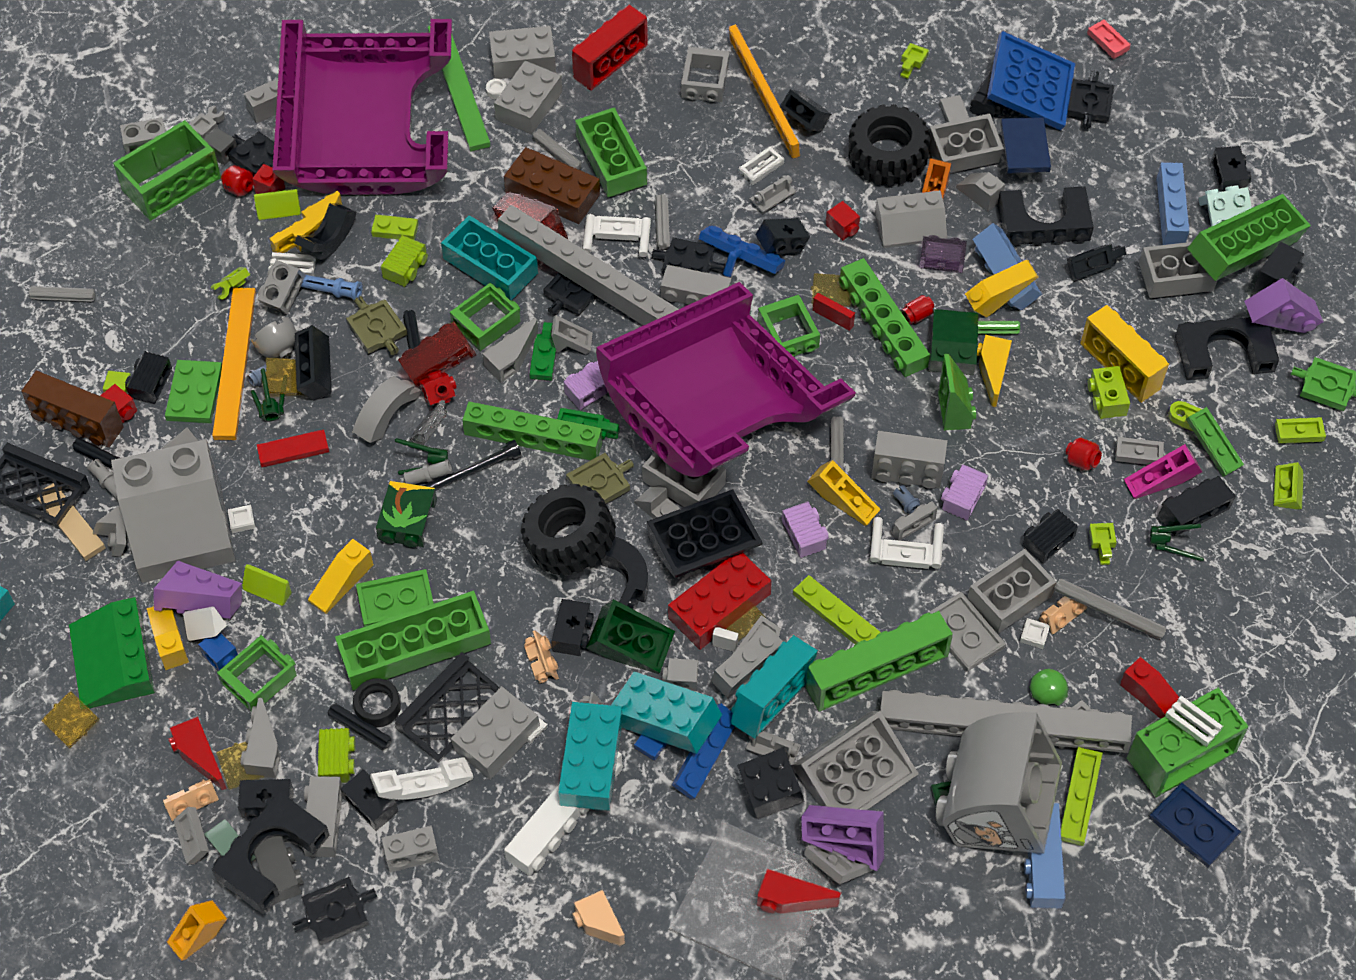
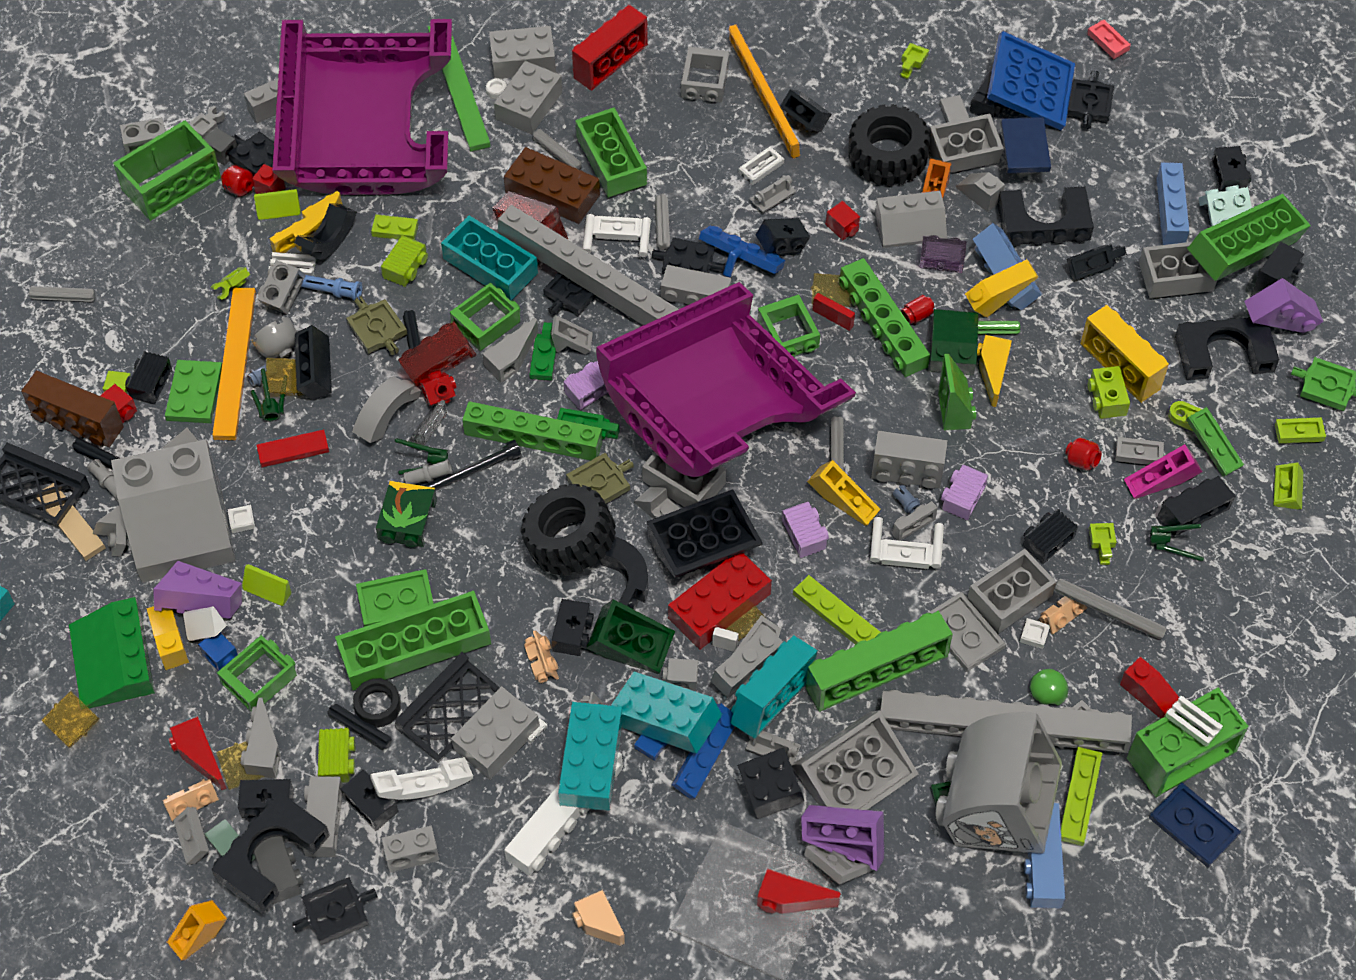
yellow slope [308,539,374,614] -> none

